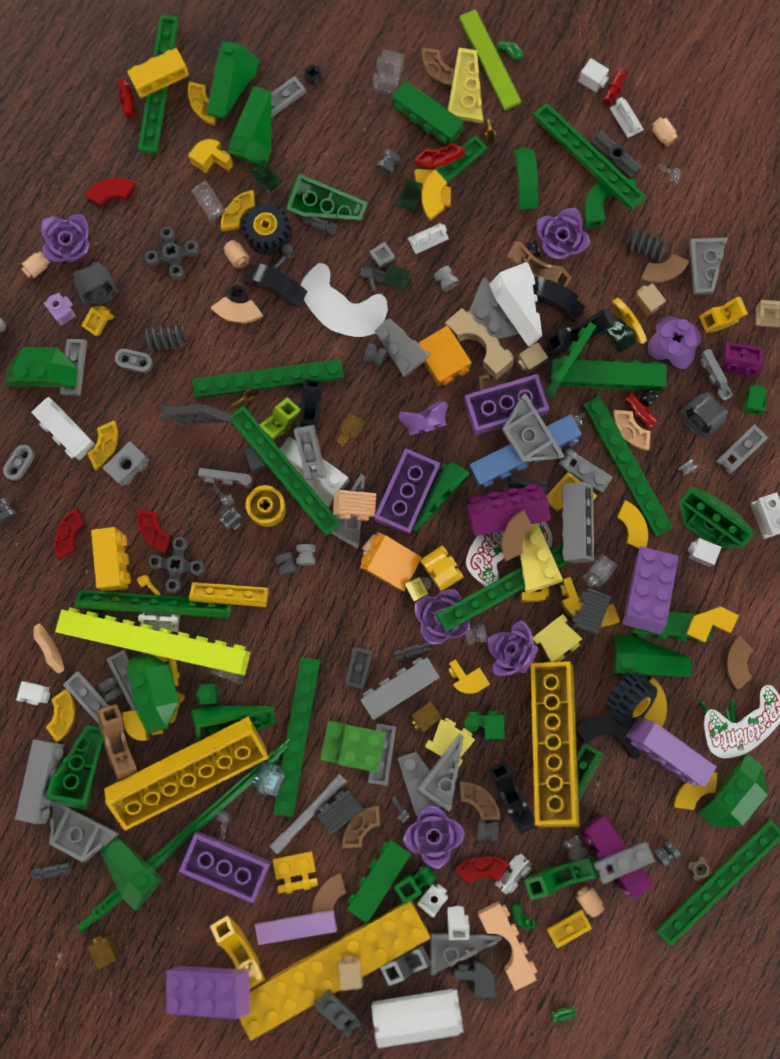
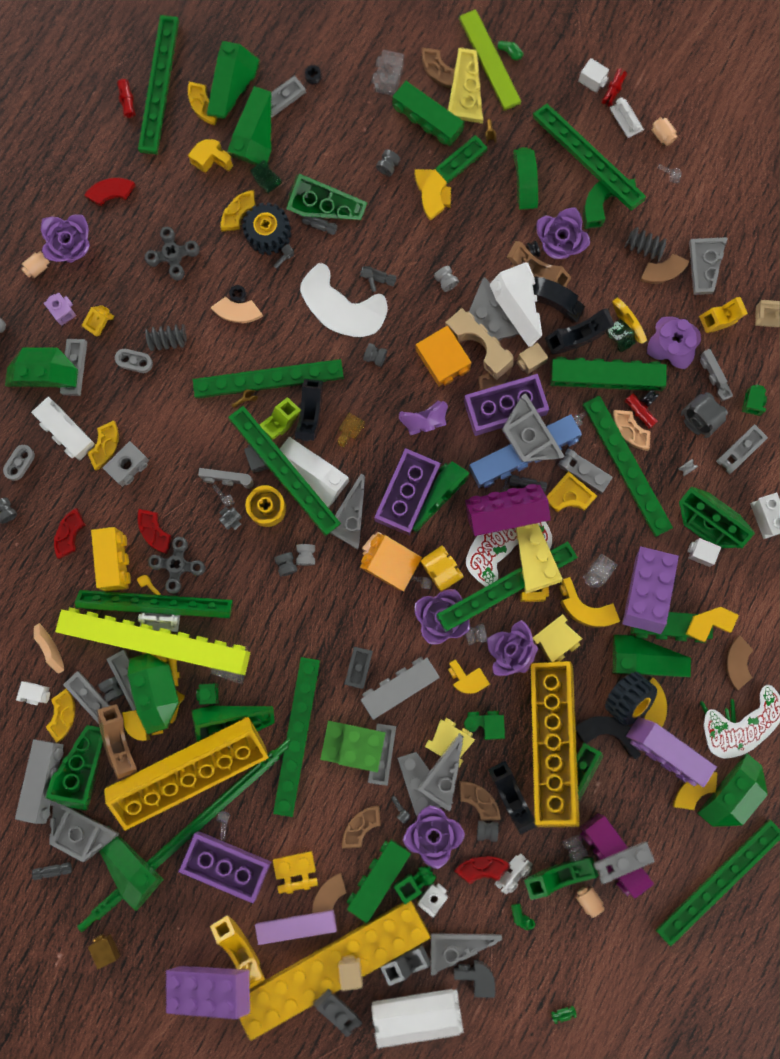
dark grey brick [73,262,117,306] -> none
yellow brick [127,48,189,98] -> none
dark grey tile [159,404,232,426] -> none
yellow tile [189,582,269,607] -> none
clear plate [191,180,226,221] -> none
light nougat brick [223,240,250,268] -> none
black arch [241,263,308,307] -> none
clear light blue brick [253,761,285,796] -> none
light grey piece [270,774,348,854] -> none
light grey plate [294,425,326,480] -> none
dark grey brick [317,789,364,835] -> none
light nougat brick [333,490,376,521] -> none
light grey plate [369,242,395,269] -> none
light grey wing [375,319,432,377] -> none
clear green bracket [383,265,413,294] -> none
dark grey axle [394,641,432,661] -> none
clear green bracket [397,179,423,211] -> none
light yellow tile [405,577,428,601] -> none
white hinge [408,223,449,254] -> none
pearl gold brick [411,701,442,732] -> none
red tile [414,142,465,168] -> none
white brick [448,906,469,940] -> none
light nougat arch [477,901,537,991] -> none
medium nougat tile [502,509,533,561] -> none
green wing [545,322,596,399] -> none
yellow plate [546,909,592,948] -> none
light grey brick [562,482,594,564] -> none
dark grey brick [572,588,611,635] -> none
dark grey piece [590,131,642,179] -> none
yellow tile [617,500,648,549] -> none
tan brick [634,283,666,317] -> none
dark grey wheel [653,839,681,868] -> none
dark tan plate [688,857,712,881] -> none
magenta bracket [721,342,763,377] -> none

